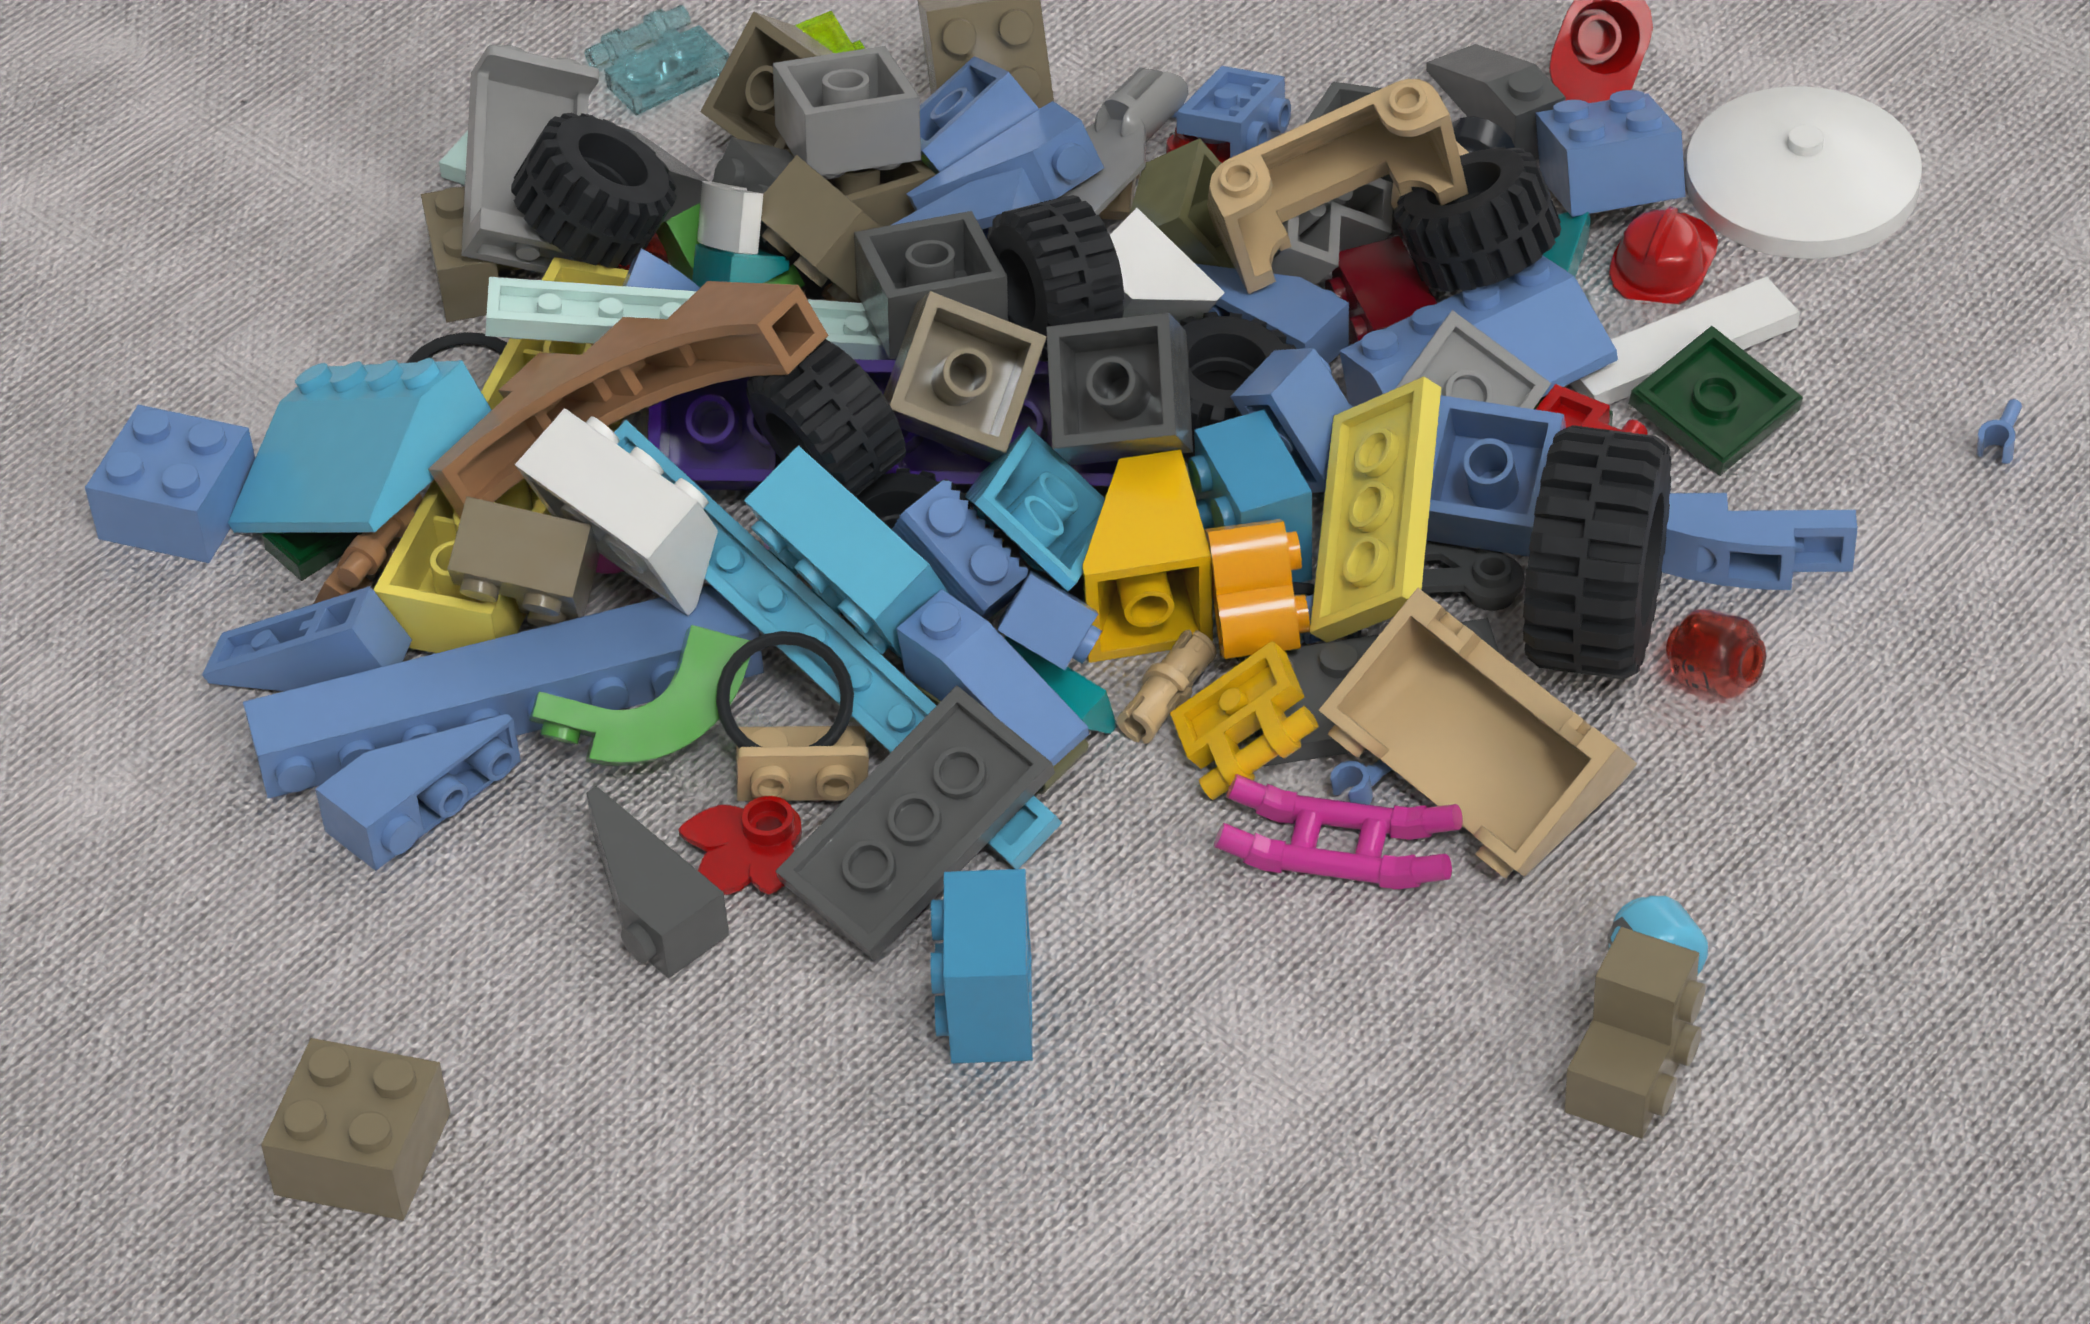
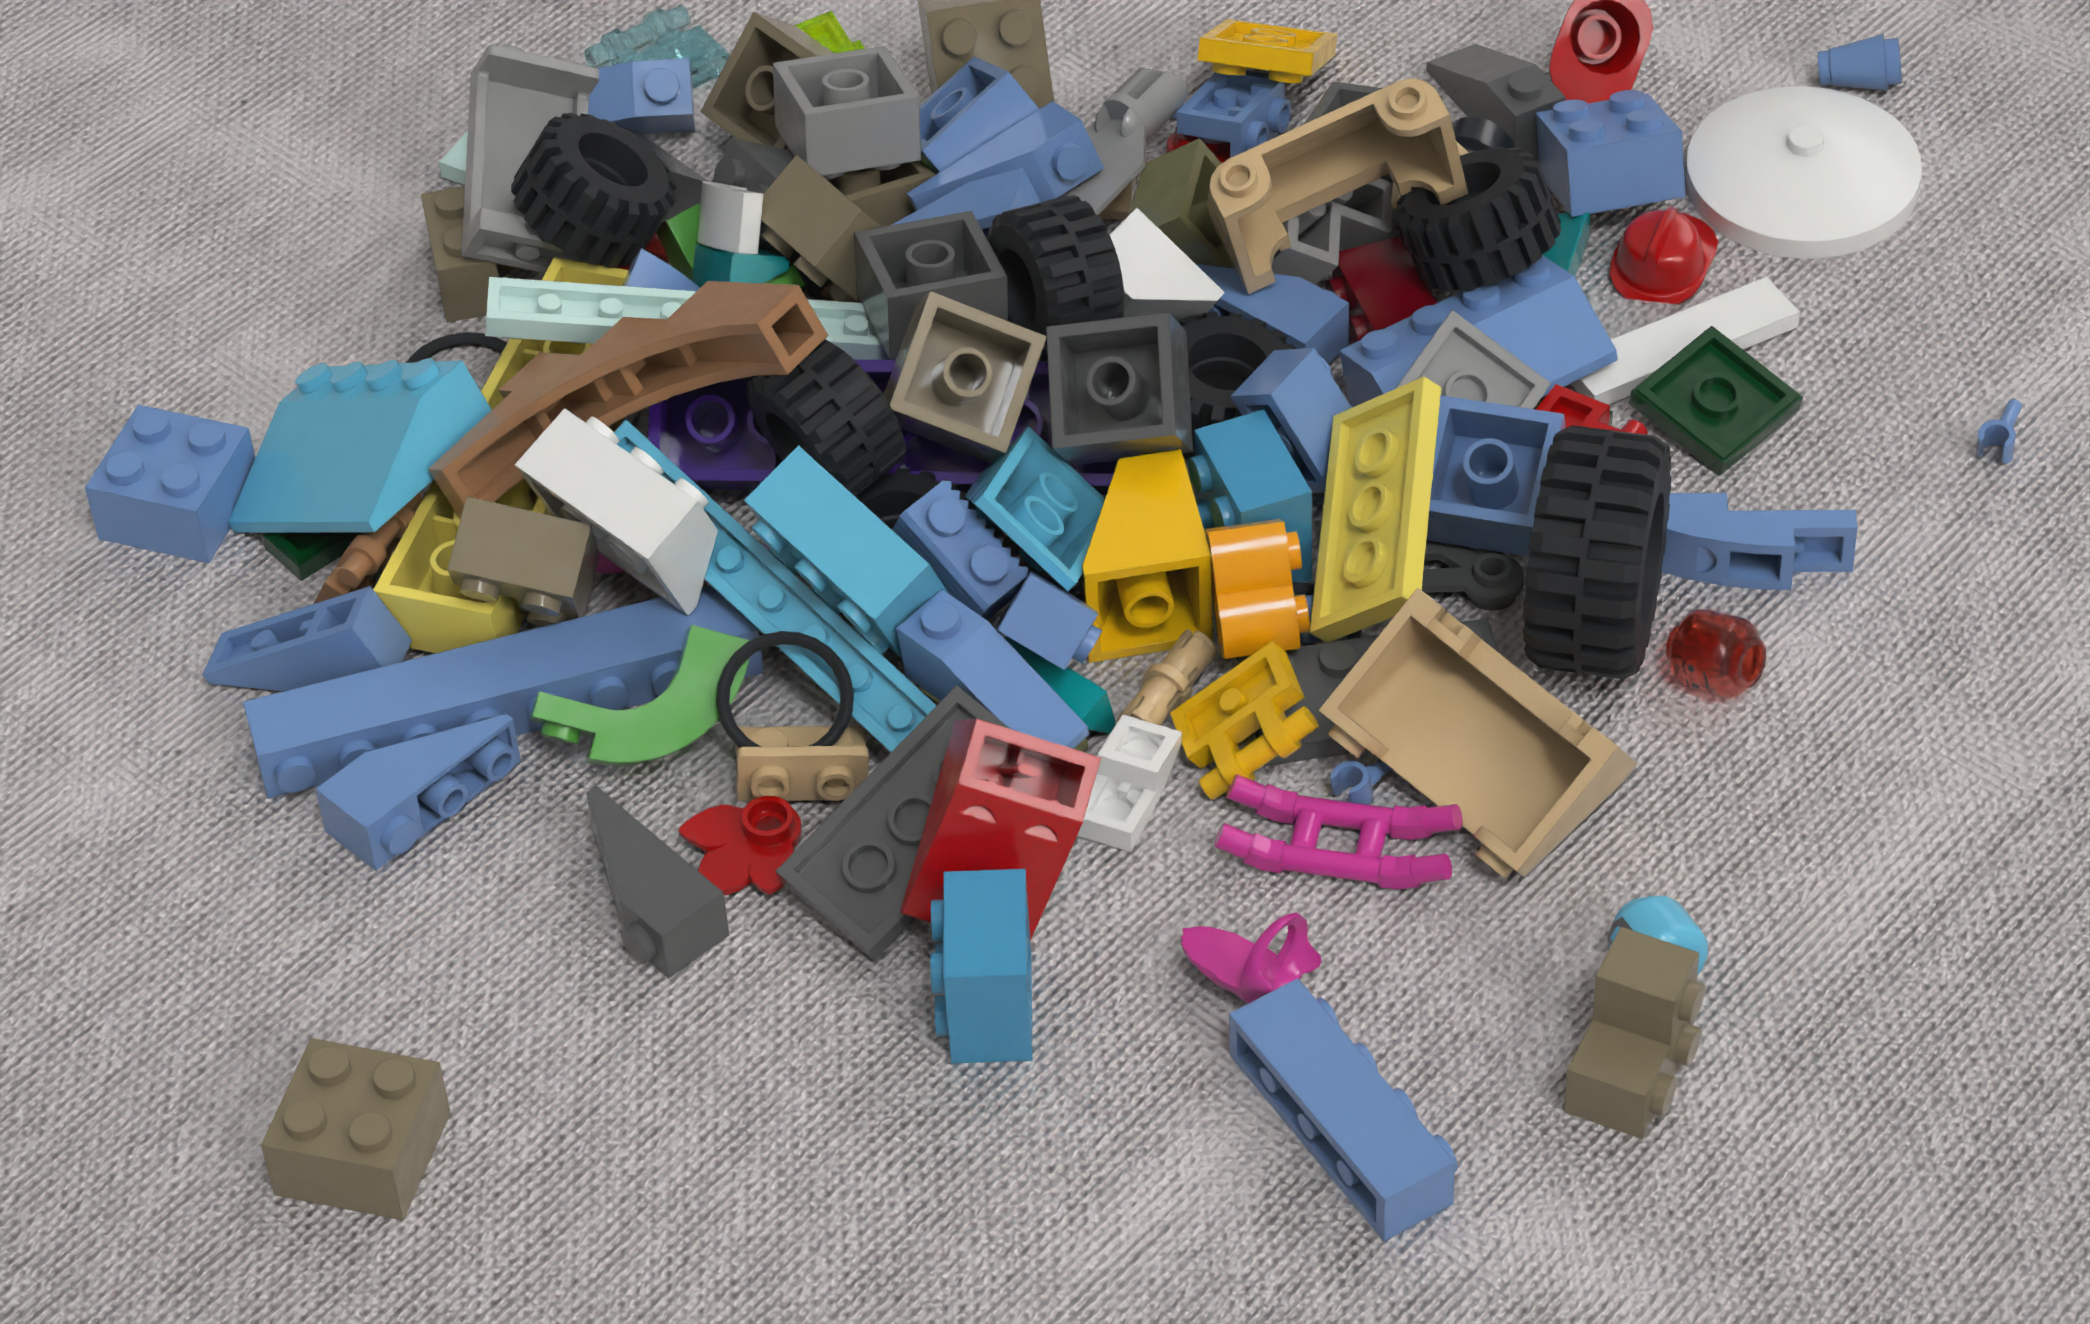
none -> medium blue slope [588,58,695,134]
none -> red slope [900,718,1101,940]
none -> white slope [1077,714,1182,852]
none -> dark pink piece [1181,913,1322,1003]
none -> yellow plate [1197,19,1338,83]
none -> medium blue brick [1229,978,1458,1242]
none -> medium blue cone [1818,33,1902,91]

